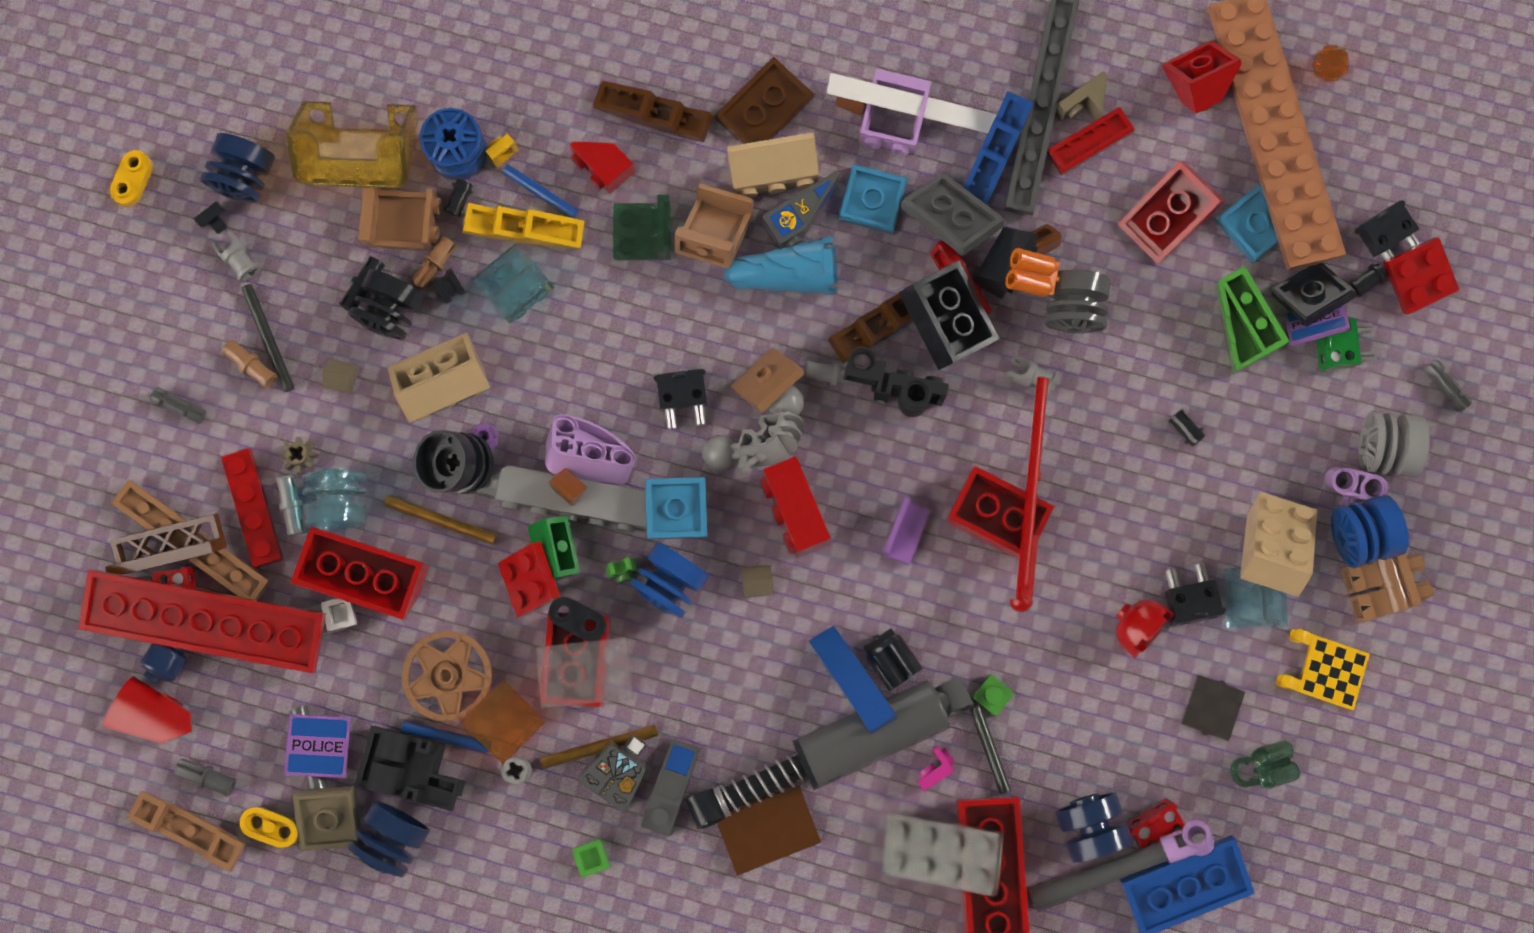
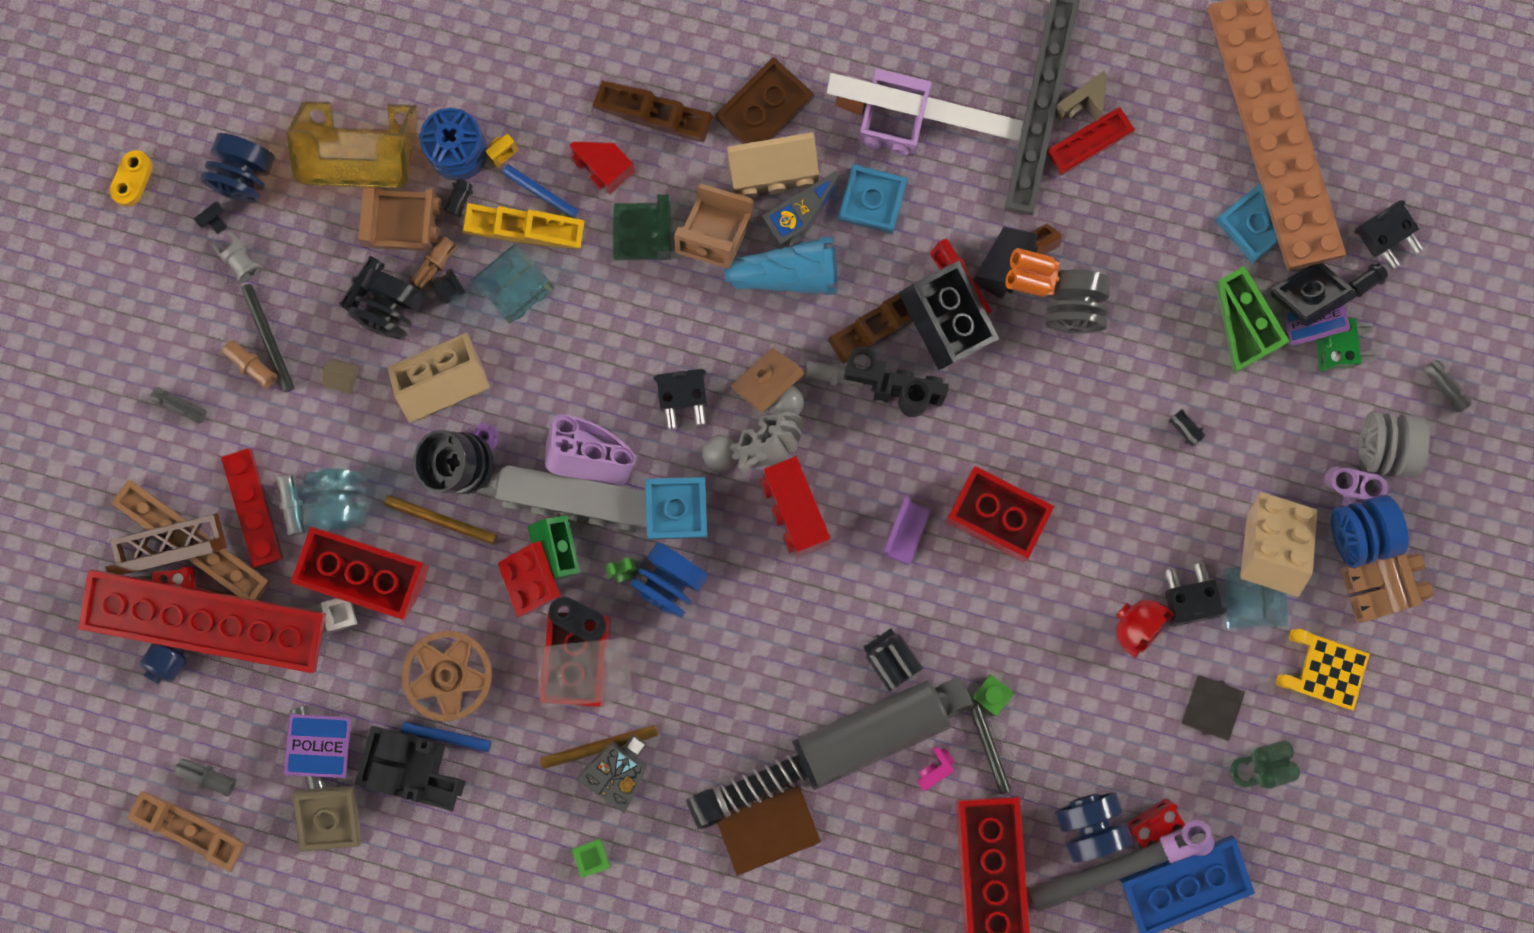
red panel [102,676,192,744] -> none
yellow plate [239,807,298,848] -> none
dark tan gear [279,437,319,475] -> none
dark blue wheel [348,800,430,878] -> none
clear orange tile [460,679,546,765] -> none
light grey bush [501,757,532,785] -> none
dark orange slope [549,468,587,506] -> none
slope [641,739,700,836] -> none
dark tan slope [741,565,774,598] -> none
blue slope [809,625,897,734] -> none
clear smoke plate [882,812,1004,896] -> none
dark grey plate [901,172,1005,256] -> none
blue slope [964,91,1034,205] -> none
light grey piece [1005,356,1061,397] -> none
red bar [1009,377,1049,612] -> none
slope [1118,161,1226,264] -> none
red slope [1162,40,1242,113] -> none
clear orange gear [1313,45,1349,82] -> none
red plate [1383,237,1460,315] -> none

